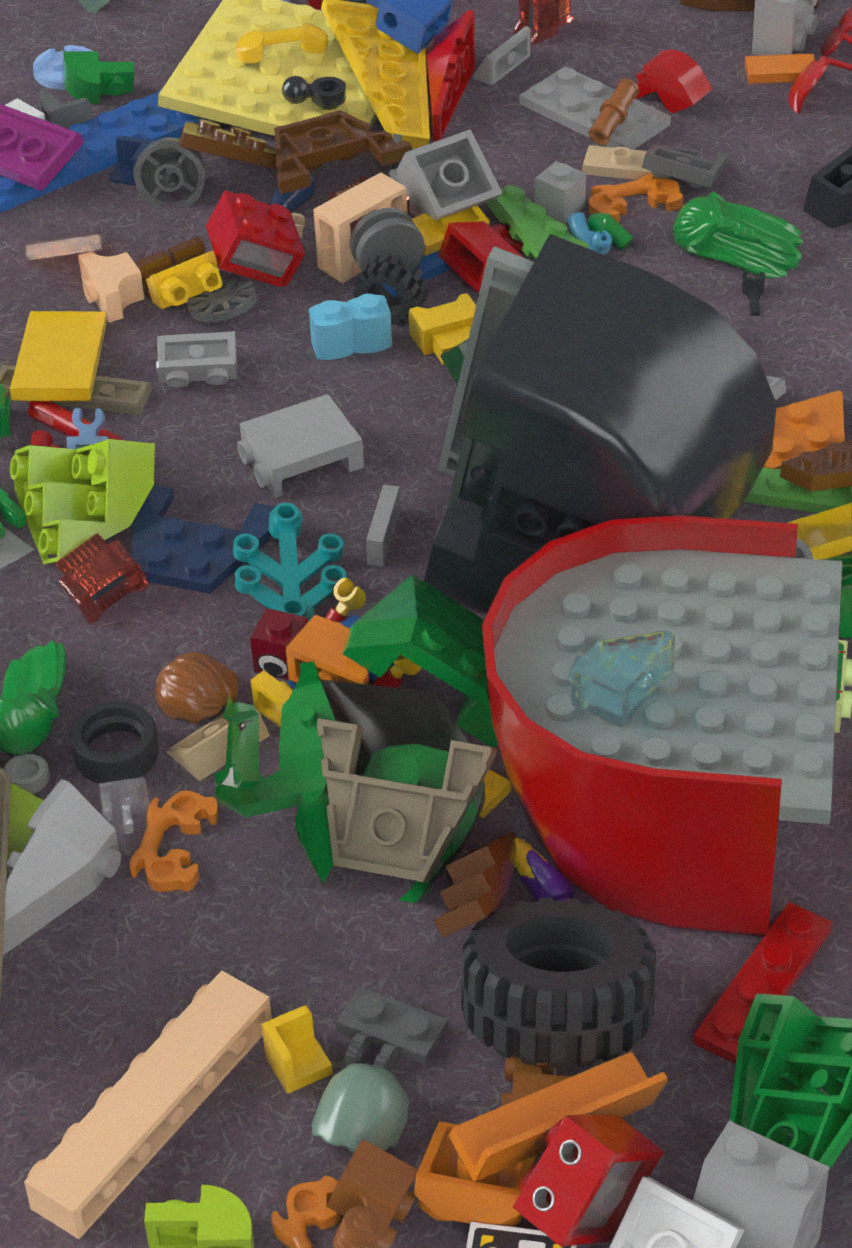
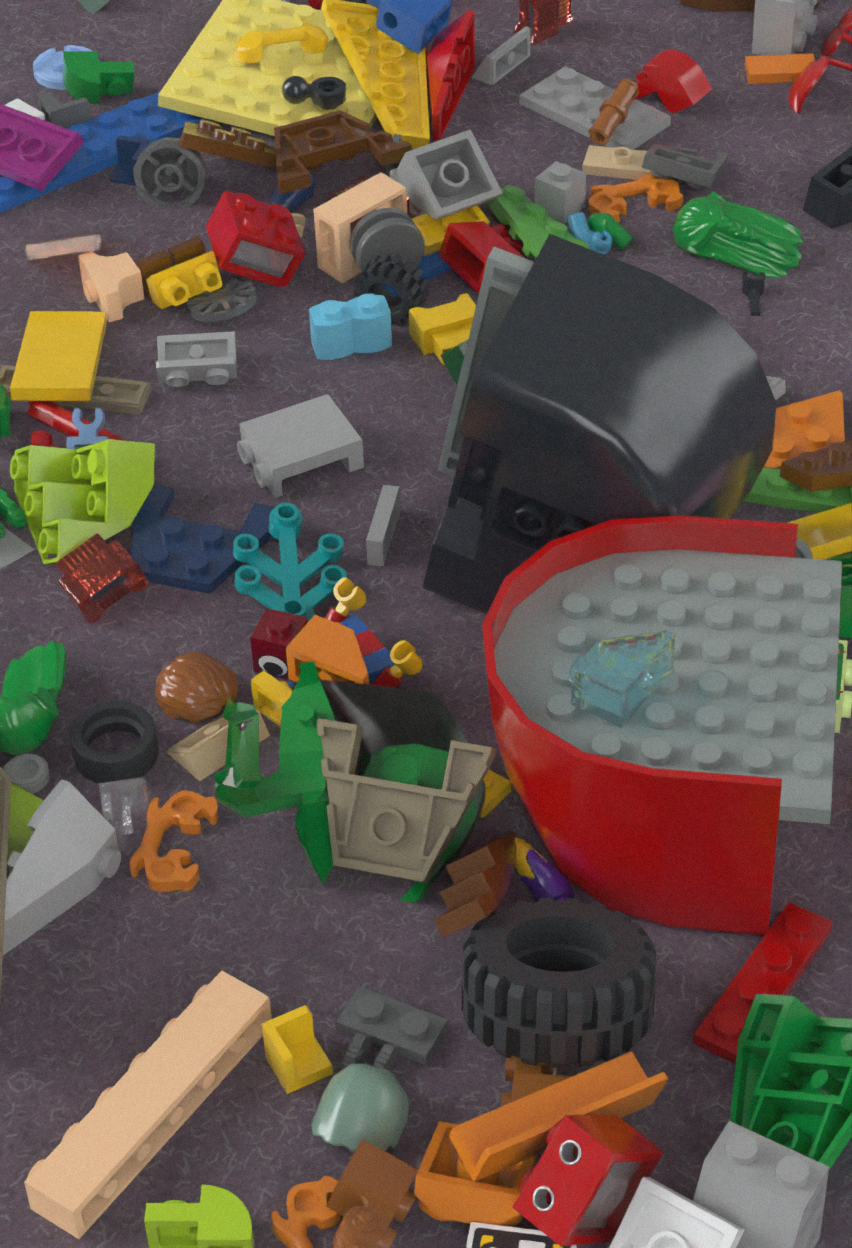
green wedge [342,574,498,748] -> none

